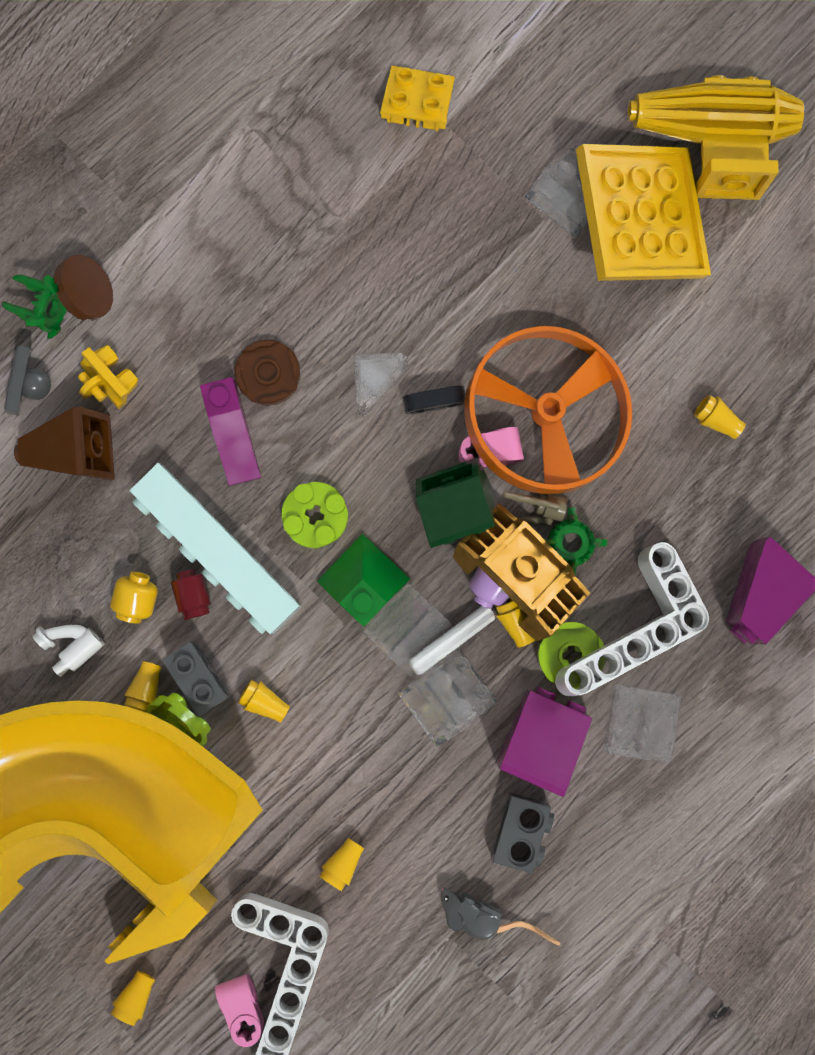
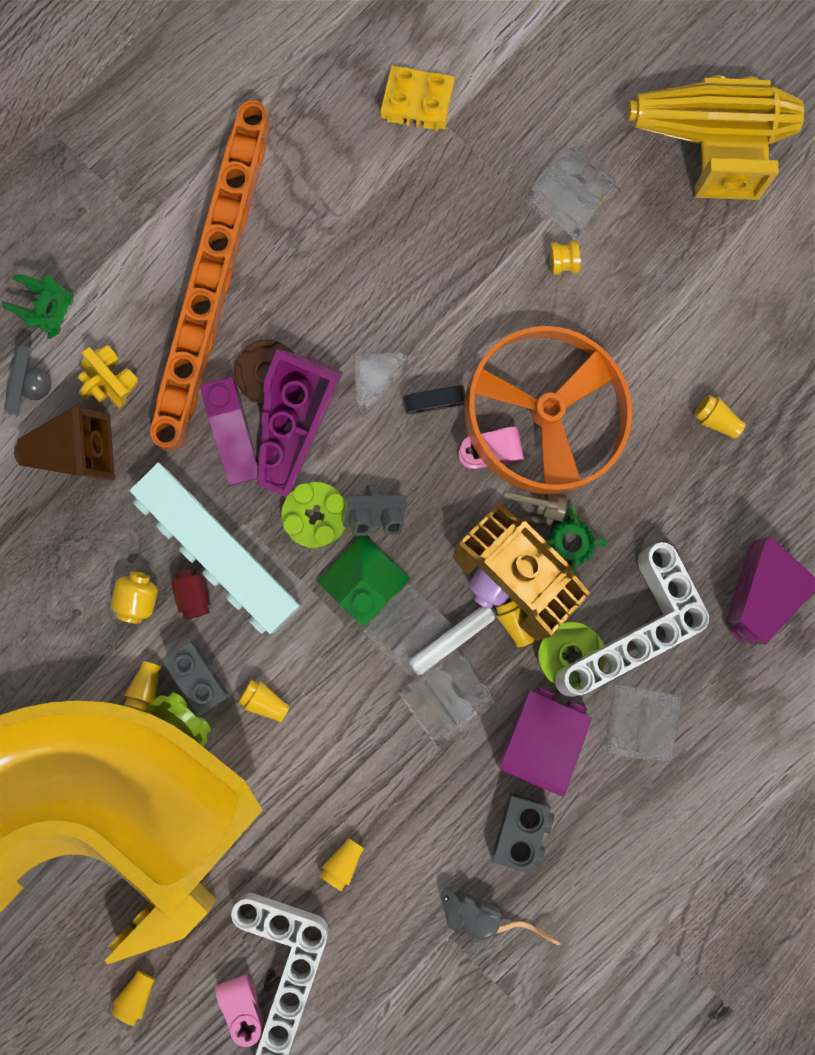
white plant [32,625,105,677] -> none
reddish brown tile [54,255,113,321] -> none
dark green slope [415,457,495,548] -> none
yellow plate [576,144,711,281] -> none
none -> orange beam [150,100,270,451]
none -> magenta wedge [257,349,344,497]
none -> dark grey hips [341,485,407,536]
none -> yellow wheel [549,240,580,276]

